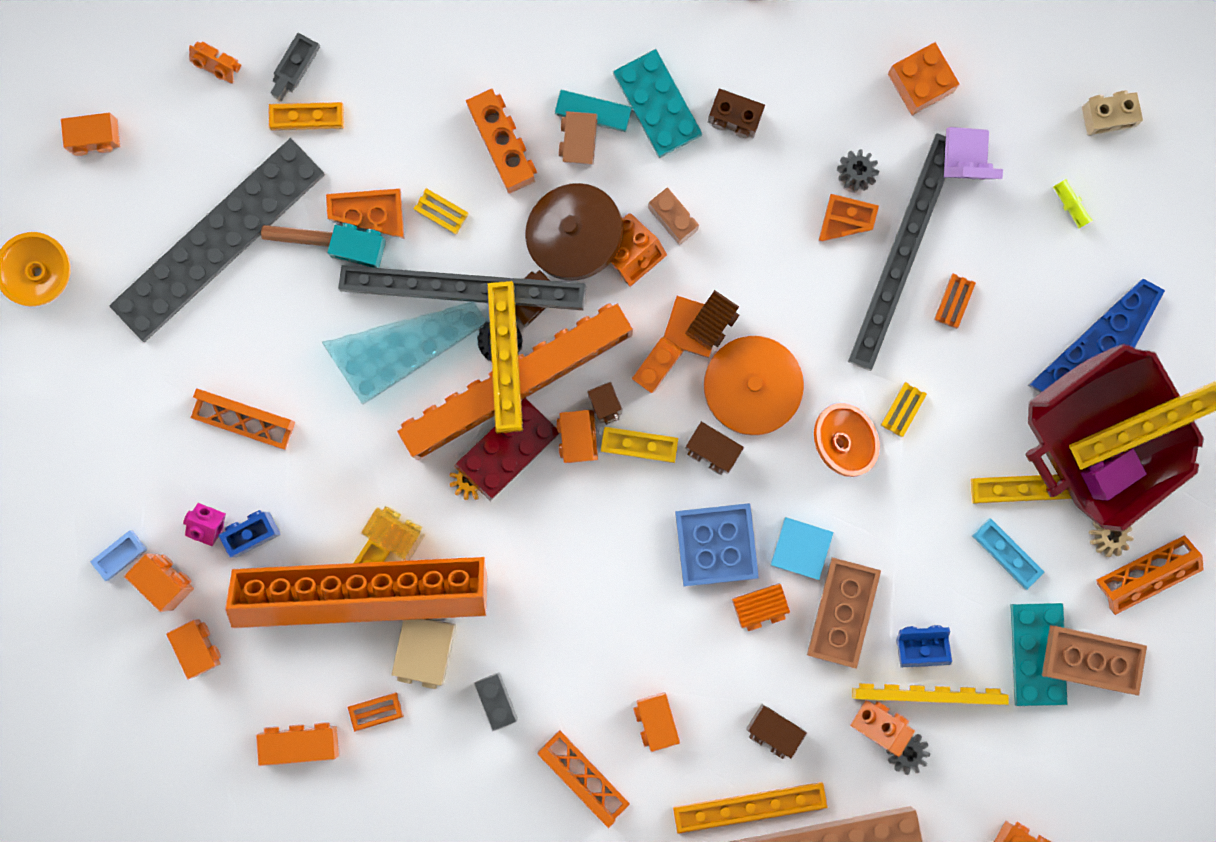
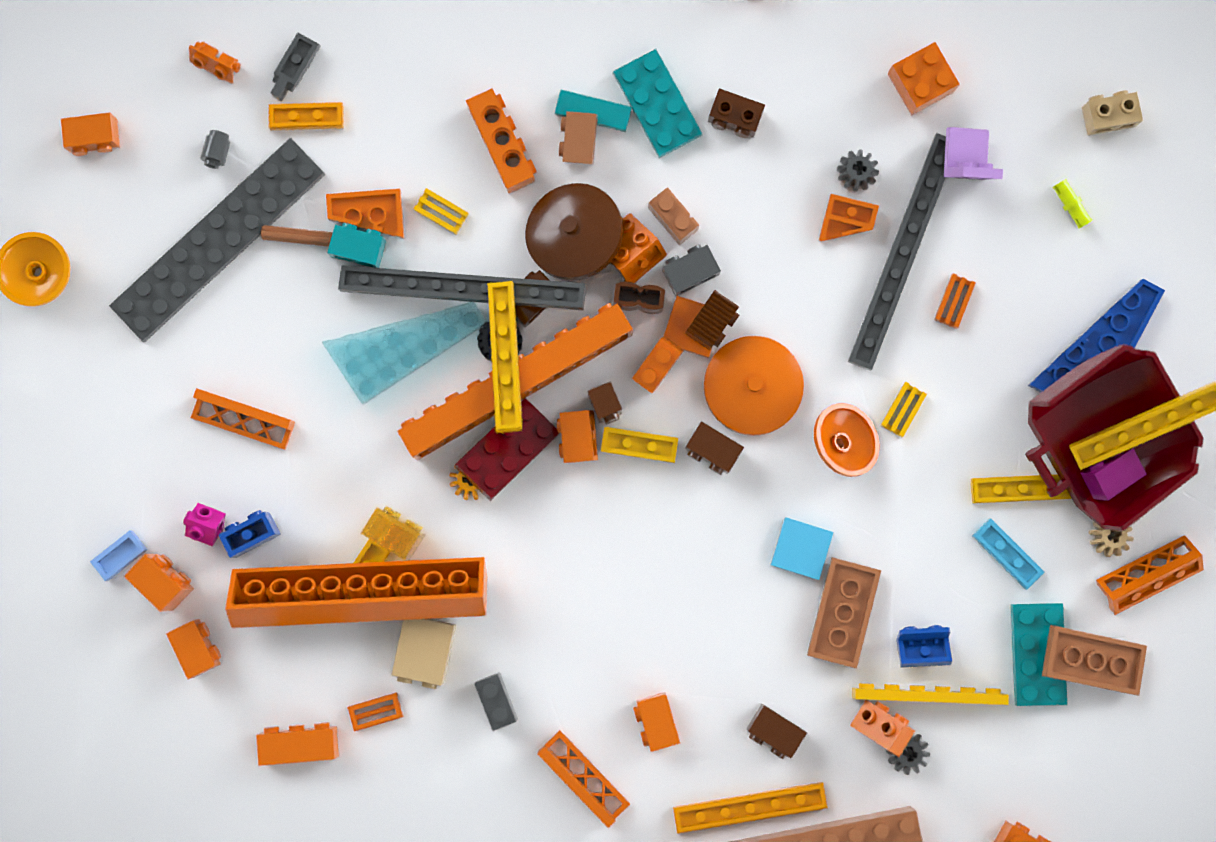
medium blue plate [675,503,759,587] -> none
orange brick [731,583,790,631] -> none
none -> dark grey brick [200,130,230,169]
none -> reddish brown brick [613,282,666,314]
none -> dark grey brick [662,244,721,297]

